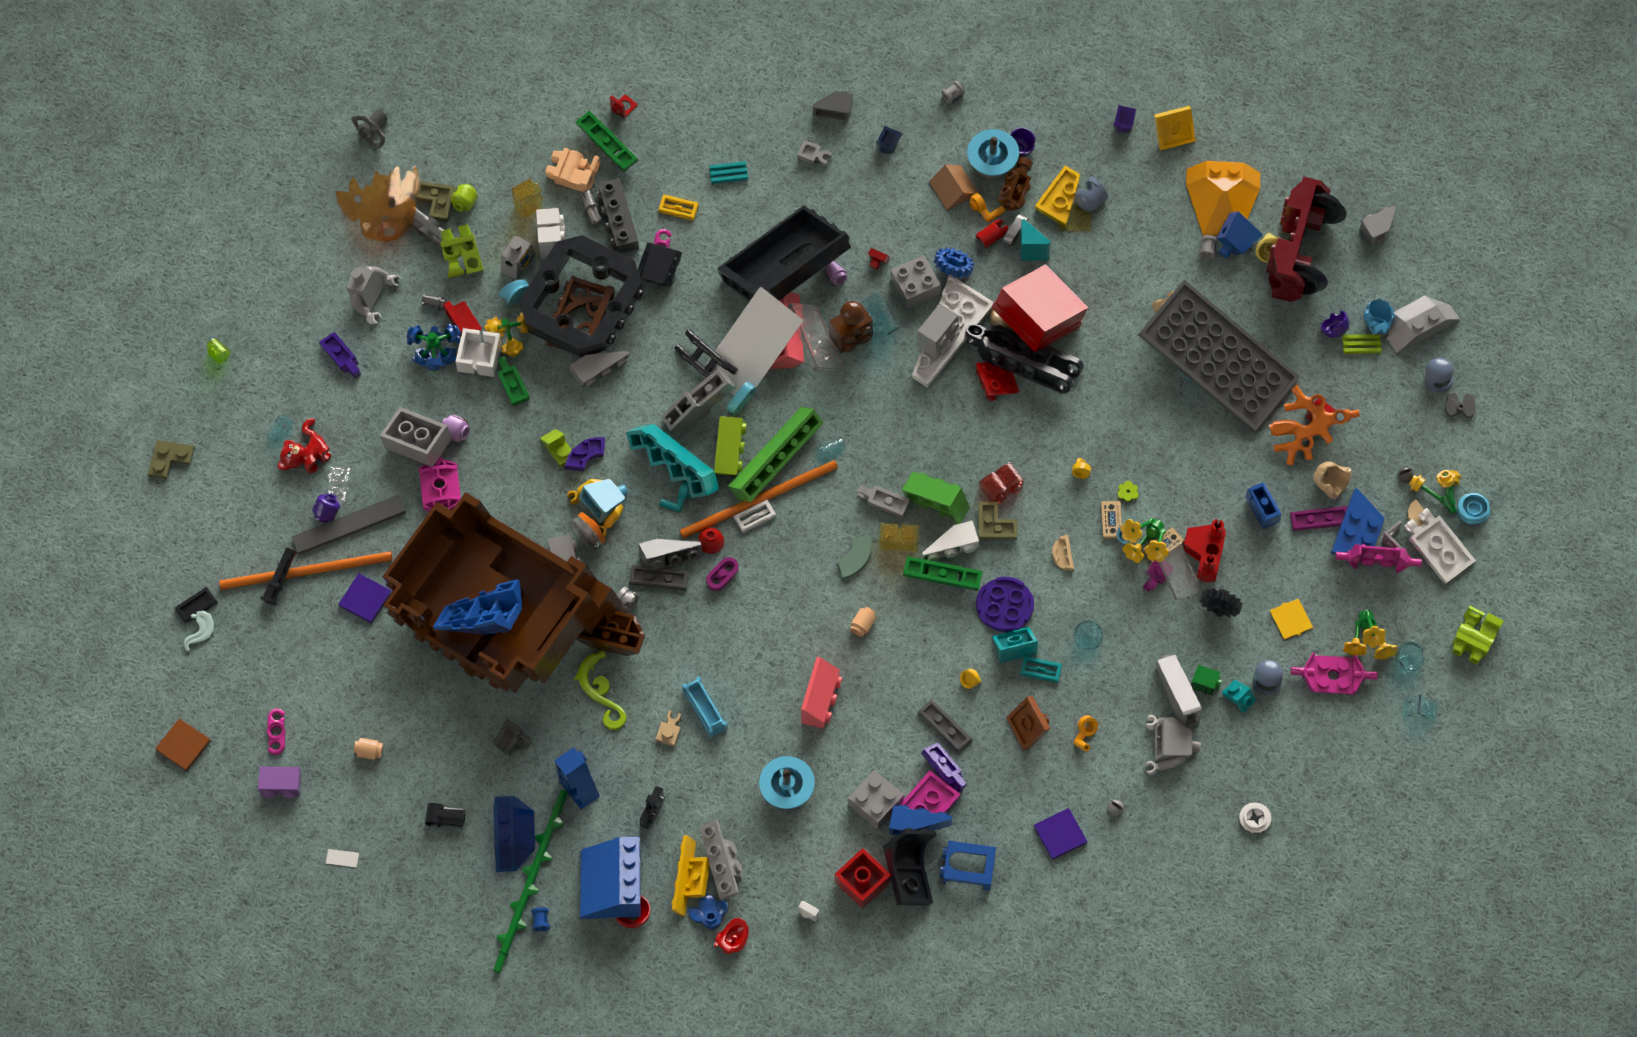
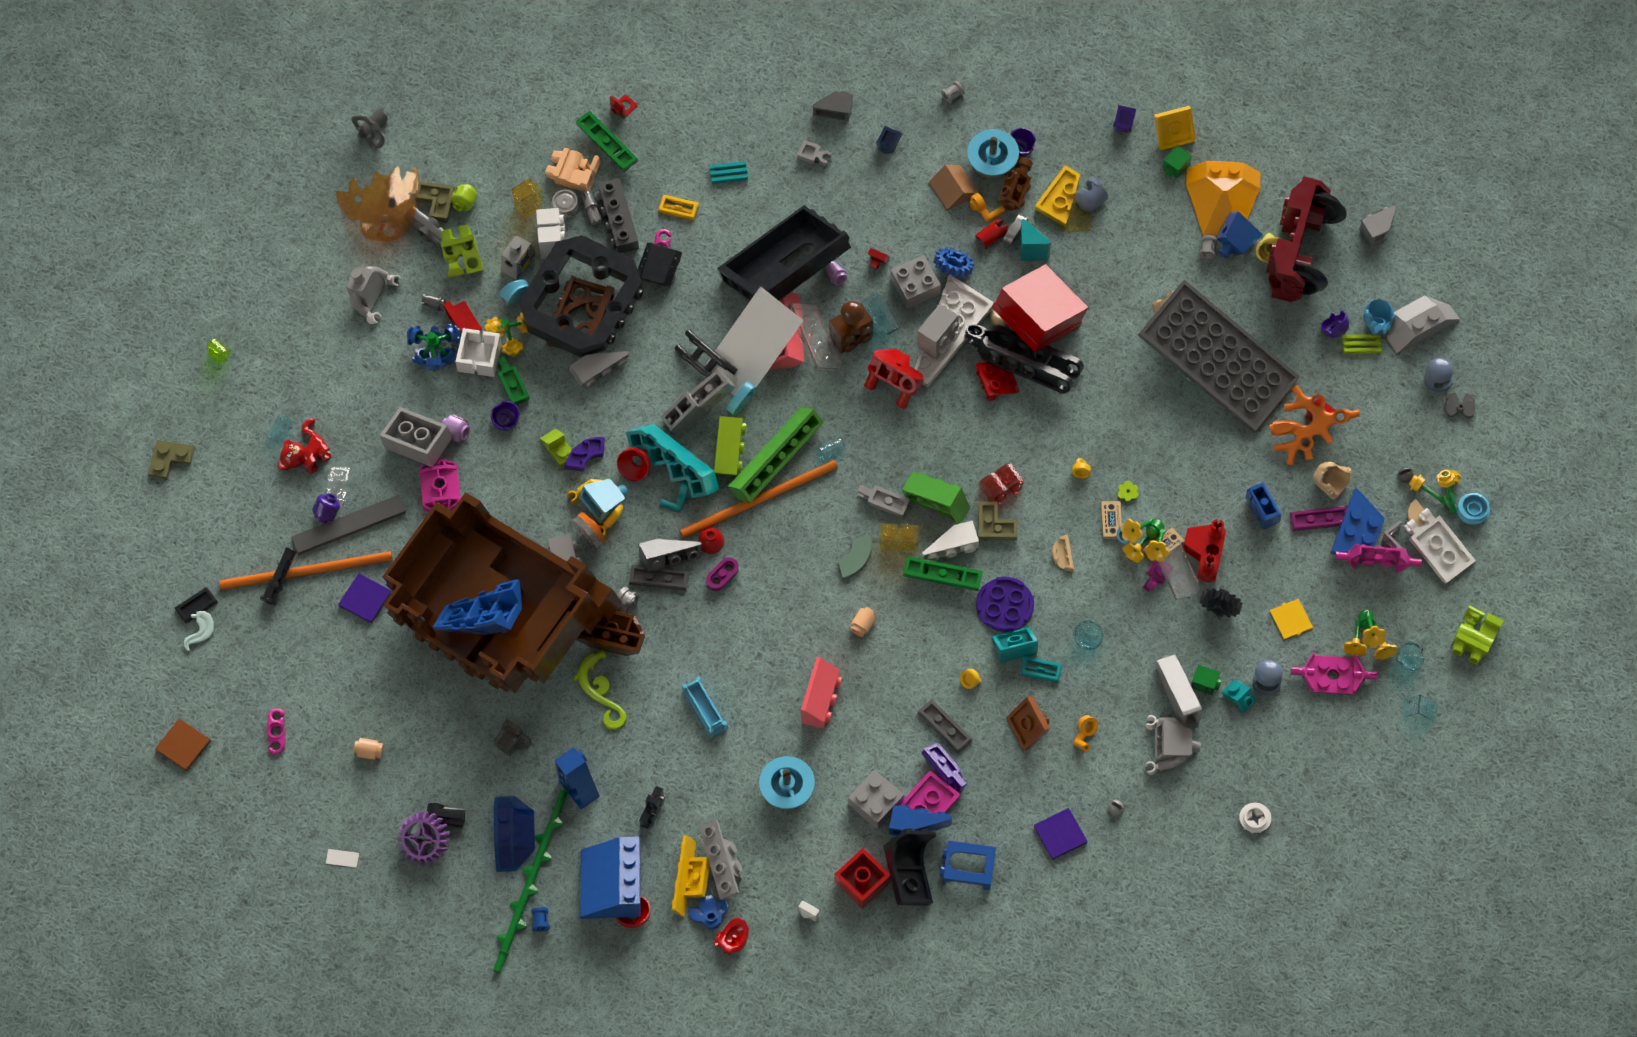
medium lavender brick [258,767,302,798] -> none
dark purple hinge [319,332,361,379] -> none
tan plate [656,710,681,746] -> none
white tile [733,500,776,534] -> none
none -> medium lavender gear [397,811,451,865]
none -> dark purple hair [490,400,520,431]
none -> light grey wheel [552,189,579,218]
none -> red piece [616,447,651,481]
none -> red piece [864,348,924,409]
none -> green brick [1163,145,1192,178]

